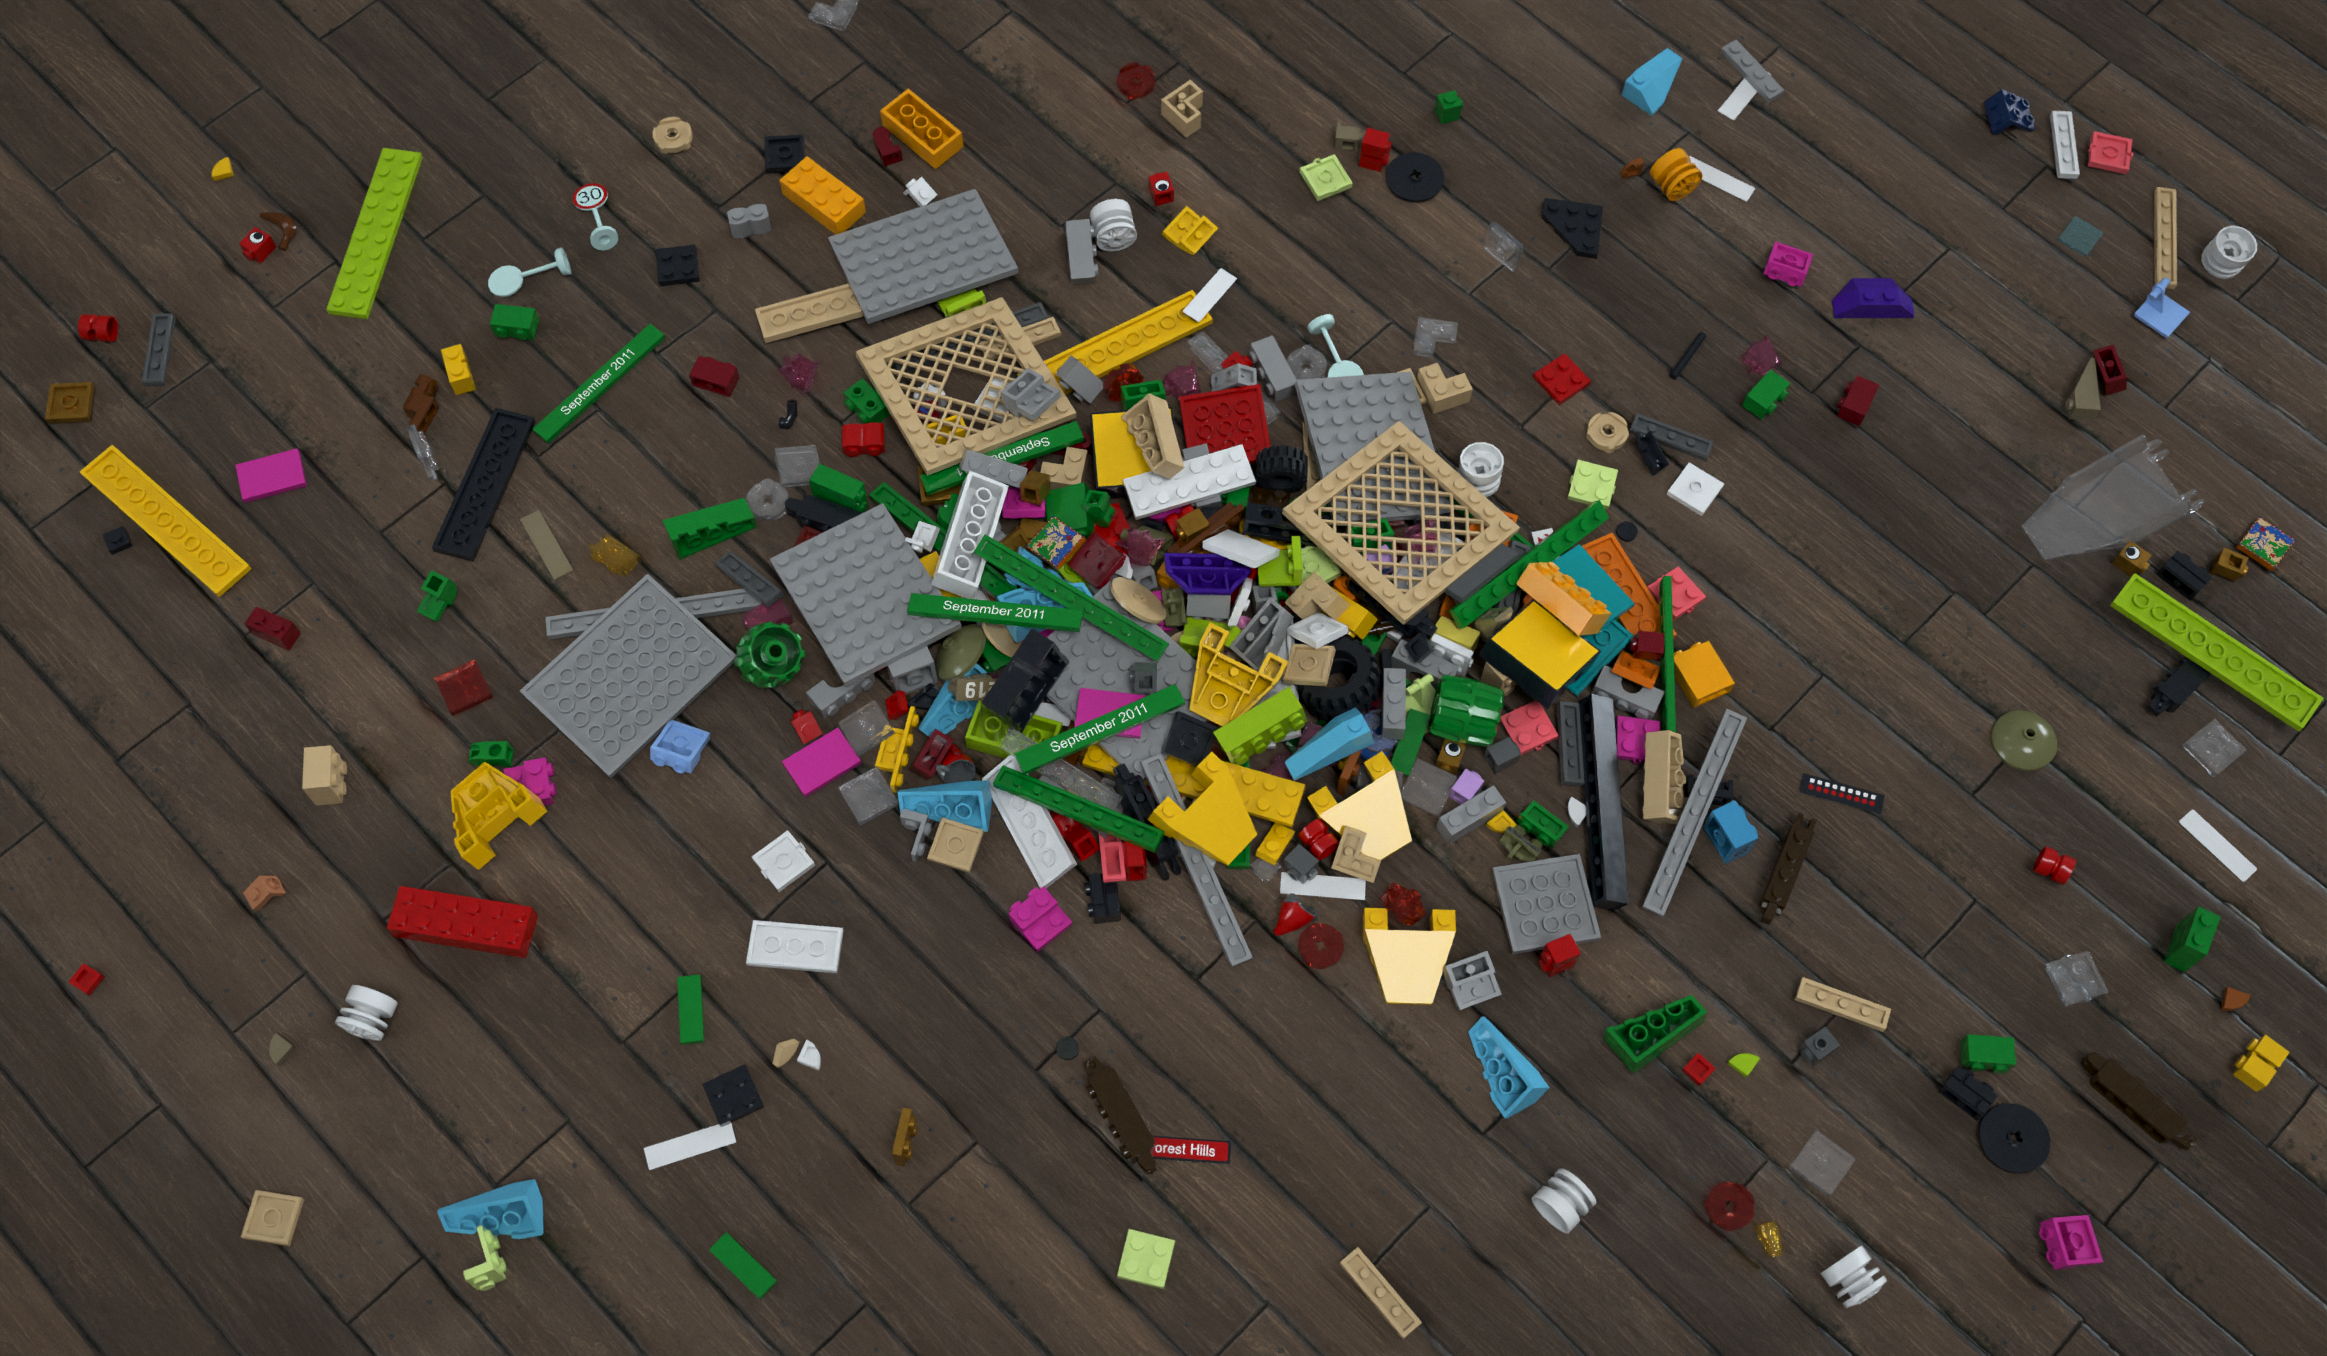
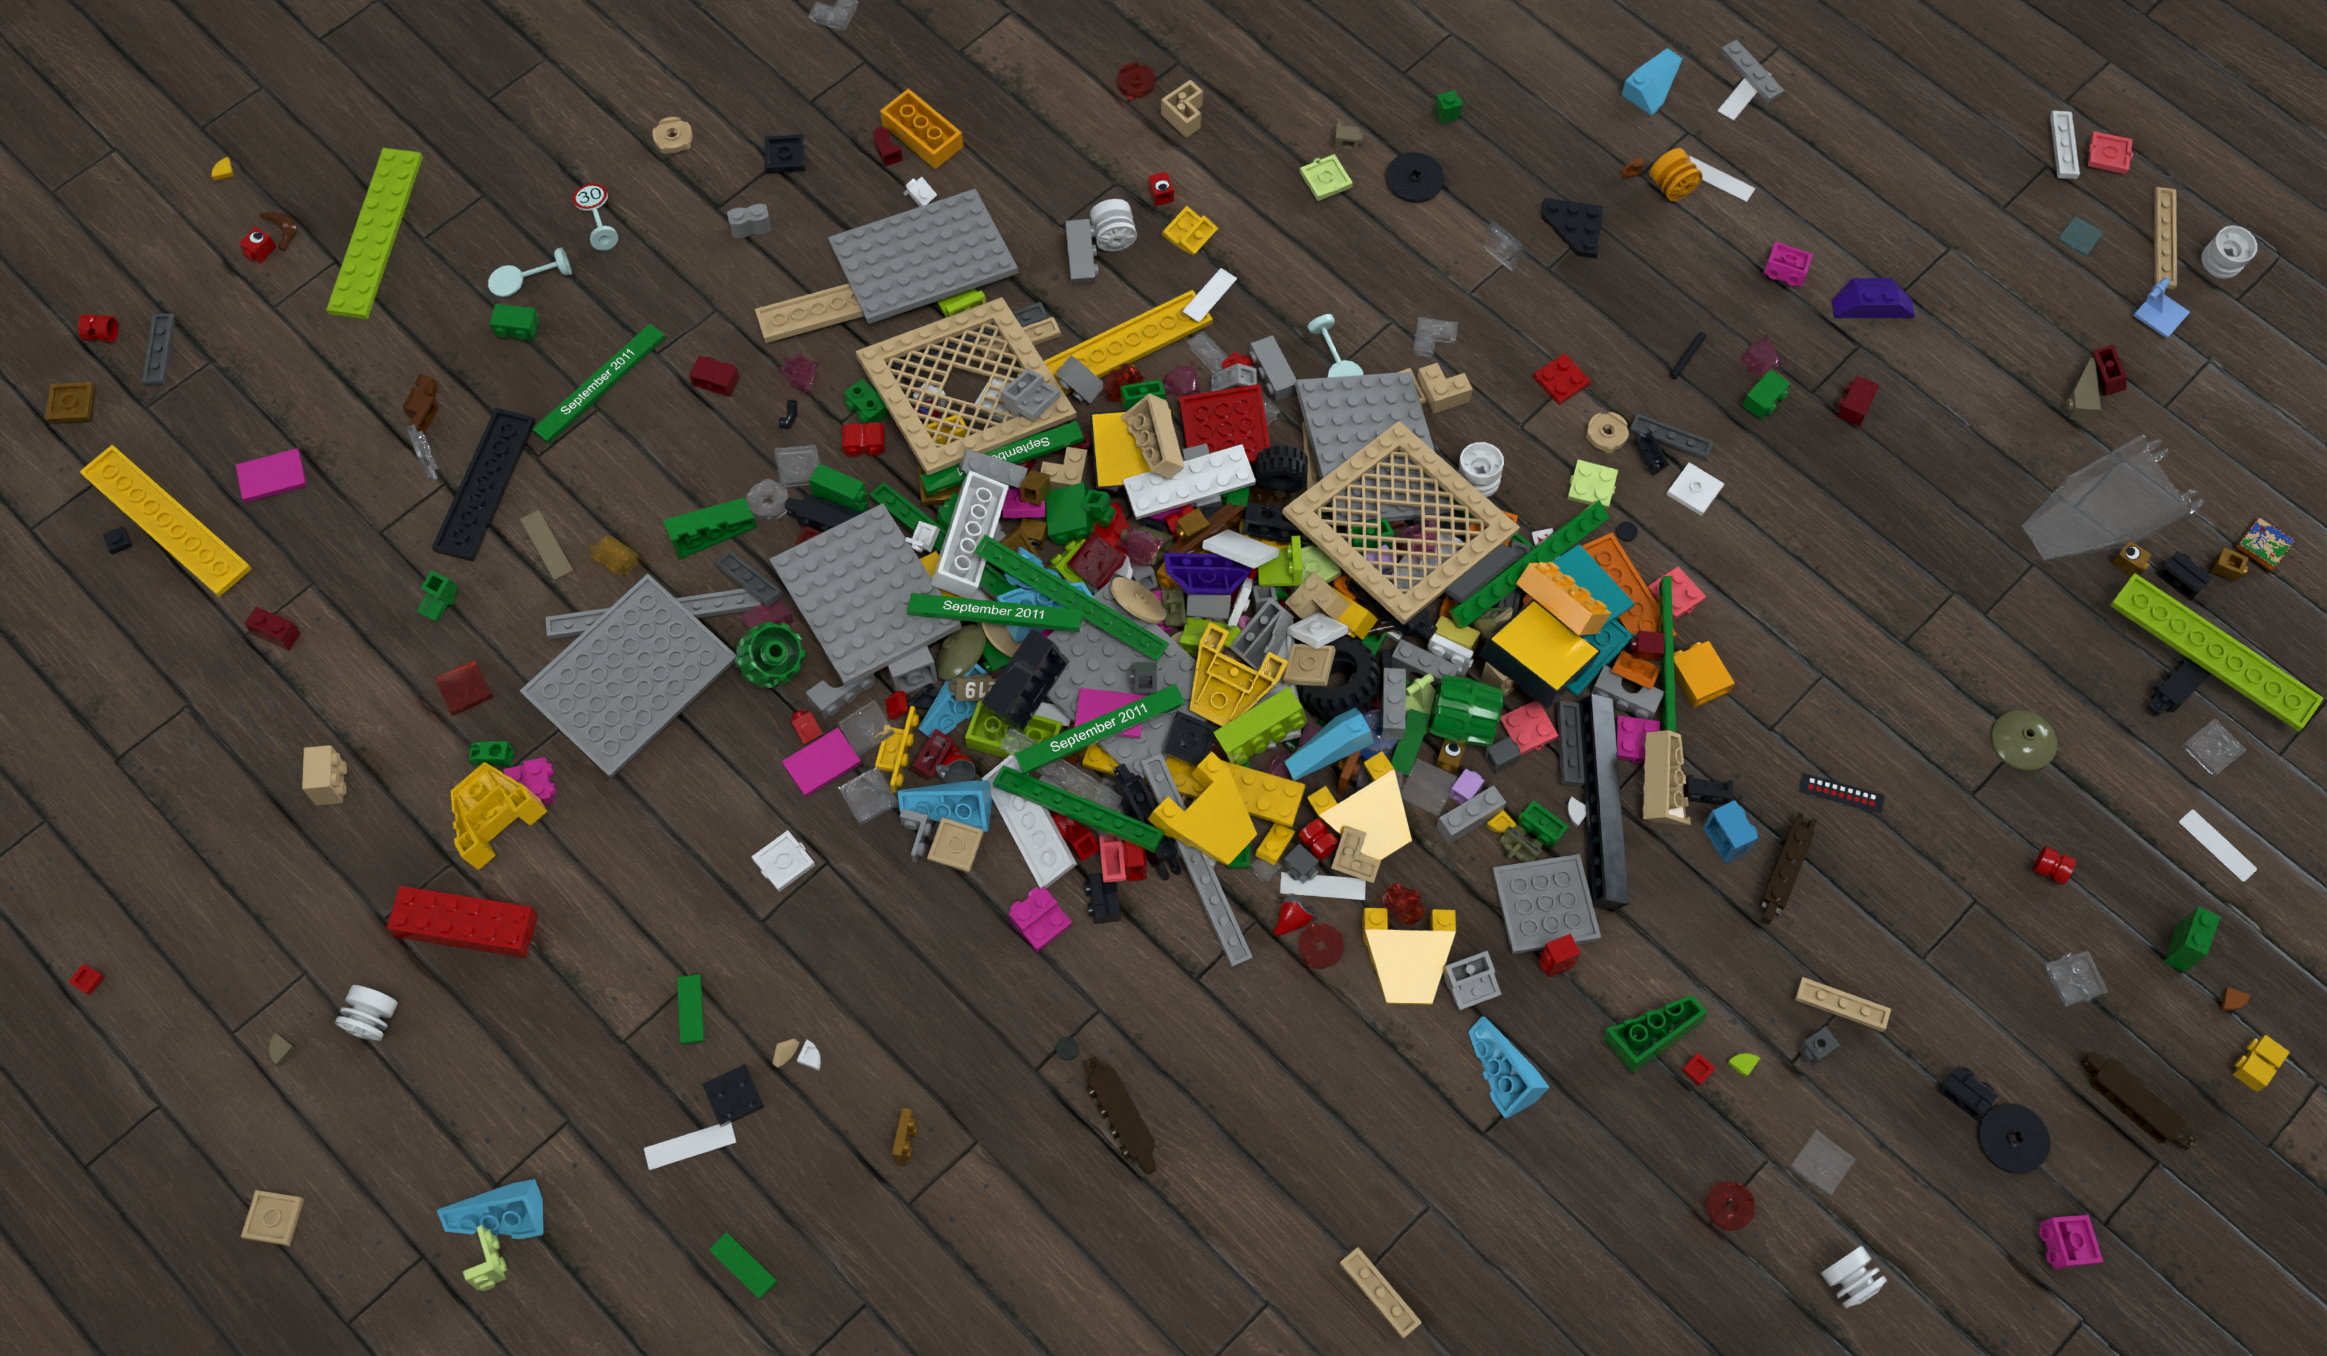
nougat bracket [243,875,286,910] -> none
yellow piece [441,344,476,395] -> none
light blue plate [650,720,710,773] -> none
black plate [656,244,700,286] -> none
white tile [746,920,844,973] -> none
light orange brick [779,156,866,235] -> none
tile [1026,516,1085,570] -> none
yellowish green plate [1117,1229,1175,1289] -> none
red sticker [1152,1136,1231,1164] -> none
clear plate [1287,345,1327,380] -> none
red piece [1359,128,1392,172] -> none
black plate [1405,633,1435,663] -> none
white wheel [1532,1168,1596,1233] -> none
light grey plate [1641,709,1747,917] -> none
clear yellow cone [1756,1221,1783,1258] -> none
green brick [1960,1034,2016,1073] -> none
dark blue bracket [1984,89,2035,135] -> none

